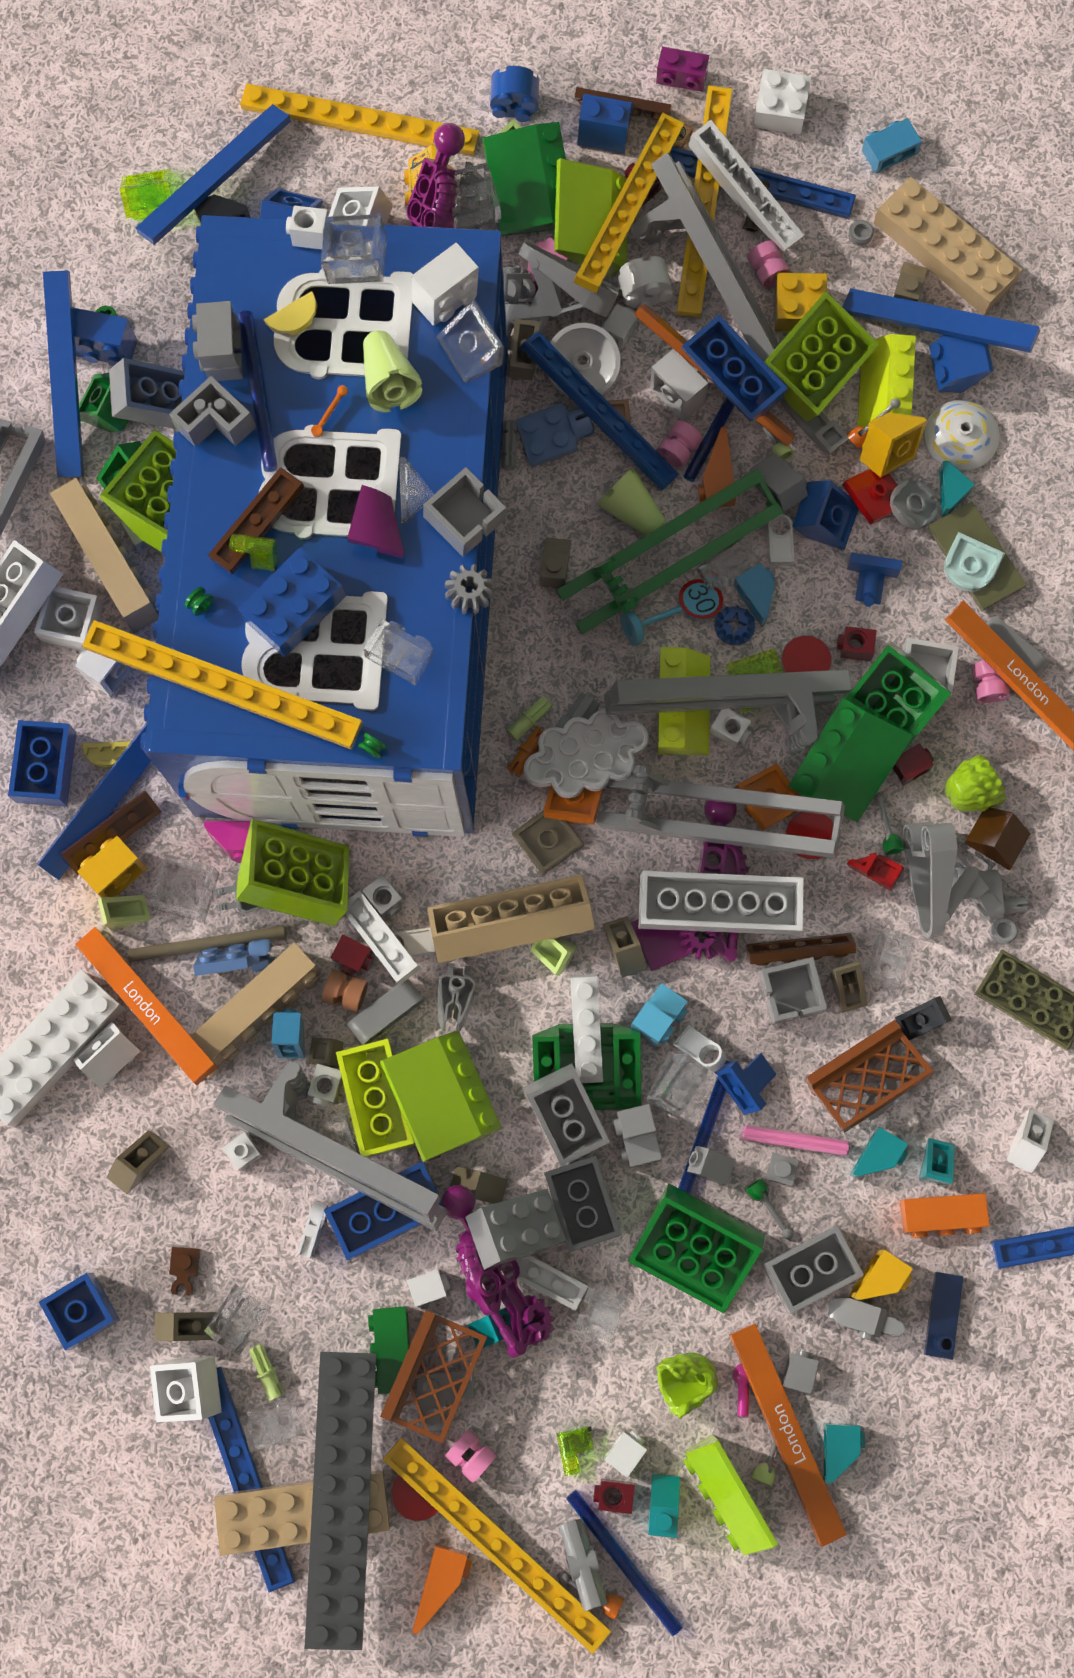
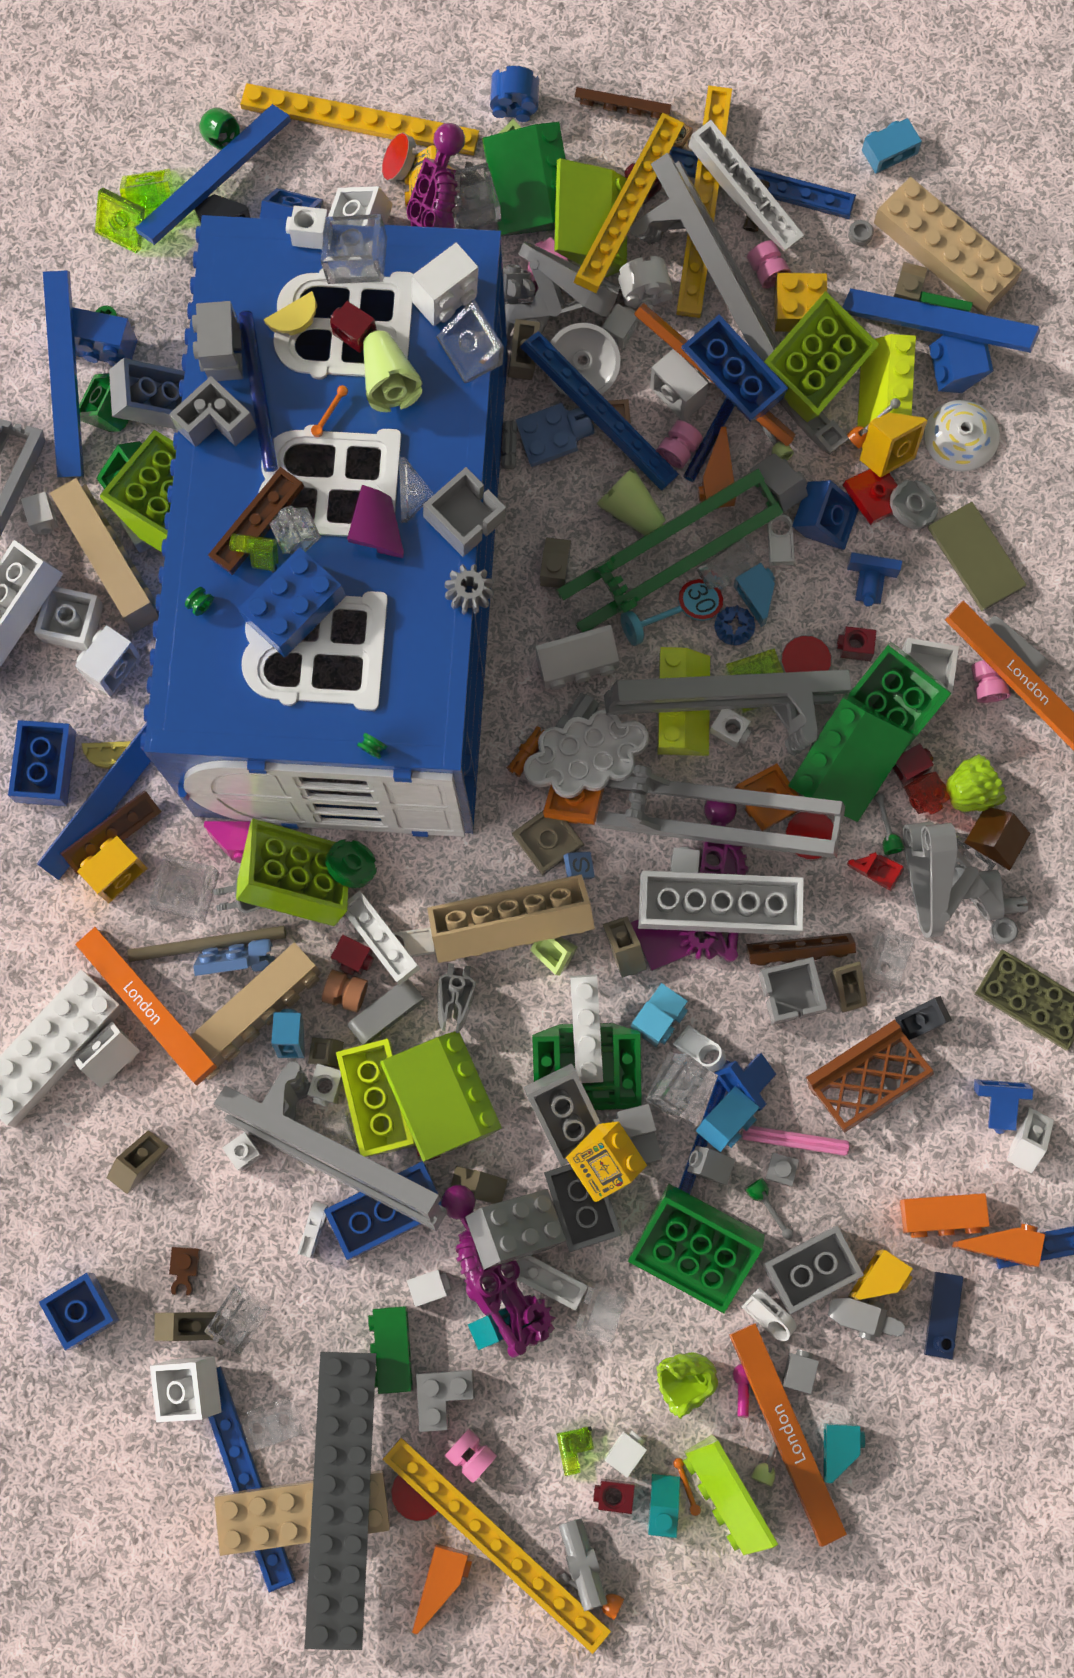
yellow plate [82,620,363,750] -> none
yellowish green slope [98,895,151,931] -> none
yellowish green axle [249,1344,285,1401] -> none
light grey brick [362,874,404,919] -> none
clear brick [364,619,433,686] -> none
dark orange fence [380,1310,487,1444] -> none
yellowish green axle [506,697,552,742] -> none
clear blue piece [566,1489,683,1636] -> none
blue slope [577,94,634,154] -> none
magenta brick [656,46,709,92] -> none
white brick [753,69,811,135] -> none
teal slope [850,1127,908,1178] -> none
teal slope [919,1138,955,1185] -> none
teal slope [939,461,975,517] -> none
light aqua tile [944,532,1005,592] -> none
none -> white brick [21,492,59,535]
none -> clear neon green plate [95,188,145,253]
none -> green helmet [199,107,240,150]
none -> clear brick [270,506,321,554]
none -> green tile [325,839,377,888]
none -> dark red brick [330,301,377,353]
none -> tile [382,133,416,183]
none -> white slope [536,625,619,690]
none -> medium blue tile [564,852,595,880]
none -> yellow slope [566,1121,647,1202]
none -> white brick [671,846,700,873]
none -> orange hinge [673,1458,701,1516]
none -> dark azure brick [696,1086,760,1152]
none -> white piece [741,1287,797,1341]
none -> clear red brick [903,771,951,815]
none -> green tile [919,291,973,312]
none -> orange slope [952,1224,1045,1267]
none -> blue piece [974,1079,1033,1134]

